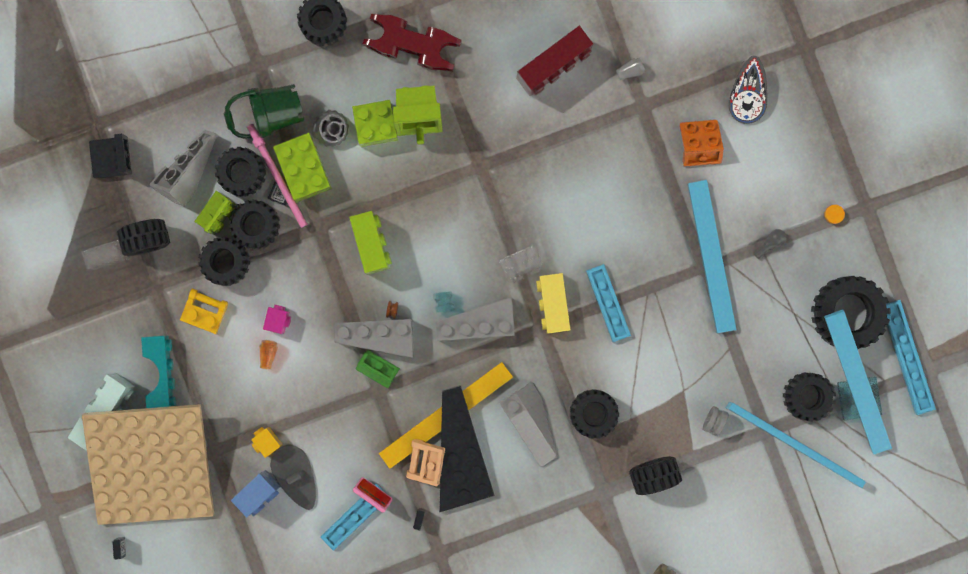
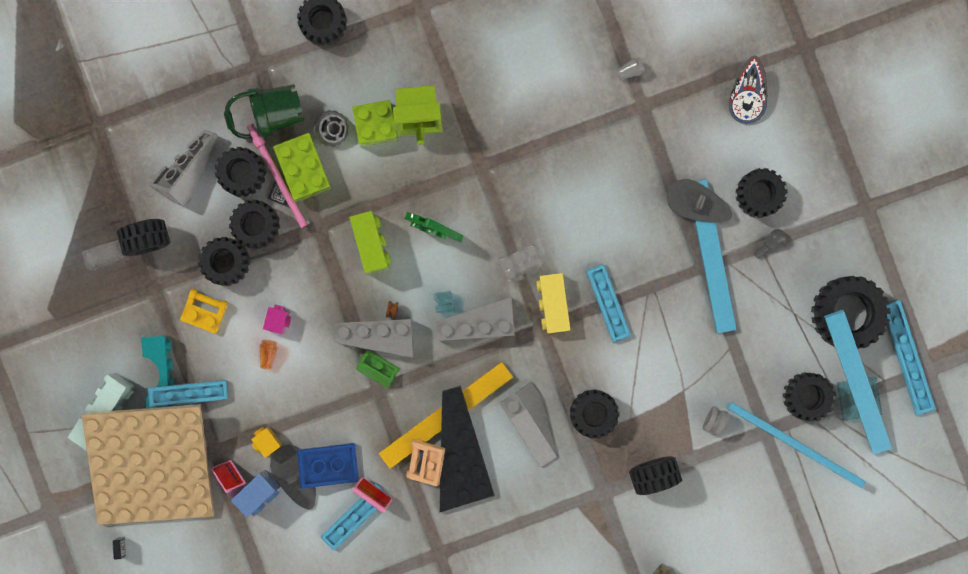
black bracket [89,133,132,179] -> none
lime bracket [194,191,236,235] -> none
dark red piece [362,14,462,72] -> none
black tile [413,508,426,531] -> none
dark red brick [516,25,593,96] -> none
orange bracket [680,120,724,167] -> none
light orange tile [824,205,845,224] -> none
none -> medium azure tile [147,380,228,407]
none -> slope [211,460,248,498]
none -> blue tile [297,443,358,489]
none -> green wing [404,212,464,242]
none -> dark grey shield [667,179,732,223]
none -> black tyre [735,168,788,218]

